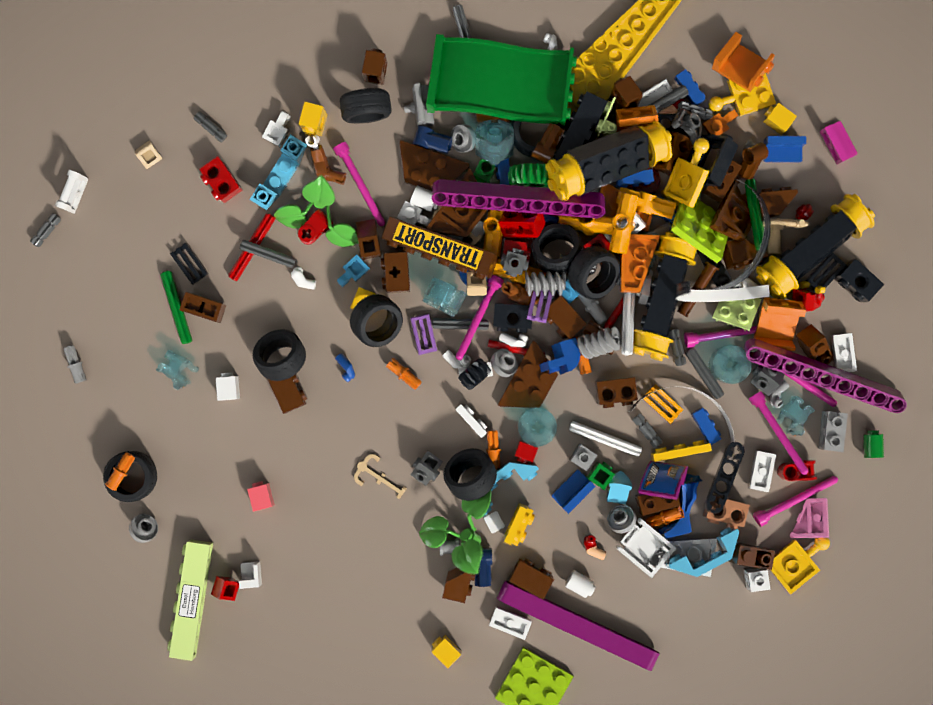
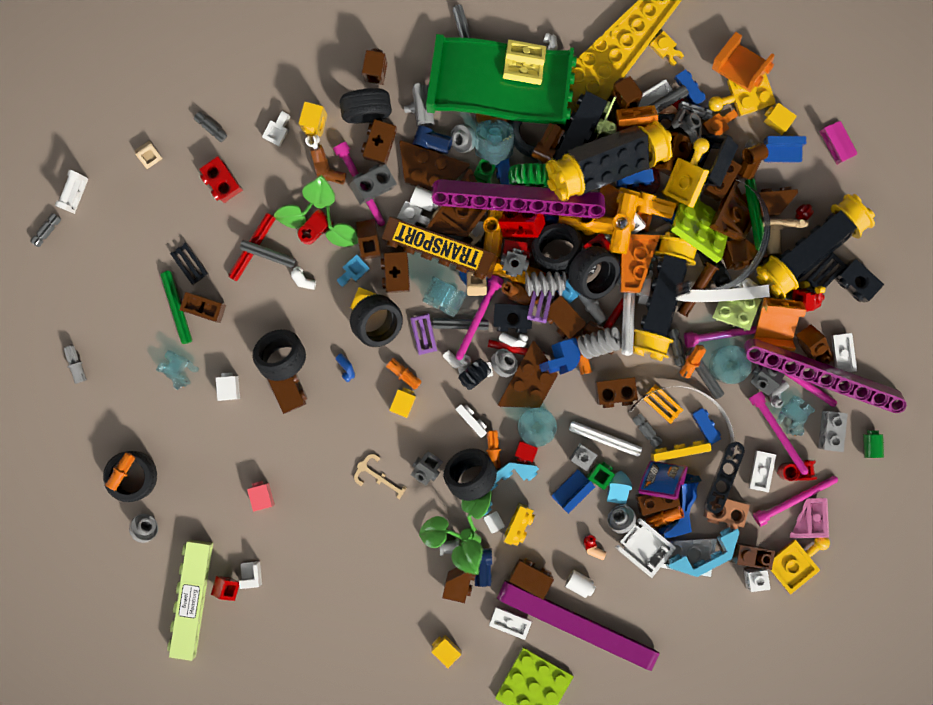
medium azure slope [249,134,307,210] -> none
none -> dark grey brick [349,164,397,205]
none -> reddish brown brick [361,119,397,165]
none -> yellow brick [389,387,416,418]
none -> light yellow slope [503,39,546,85]
none -> yellow plate [649,31,684,66]
none -> orange axle [680,345,706,378]

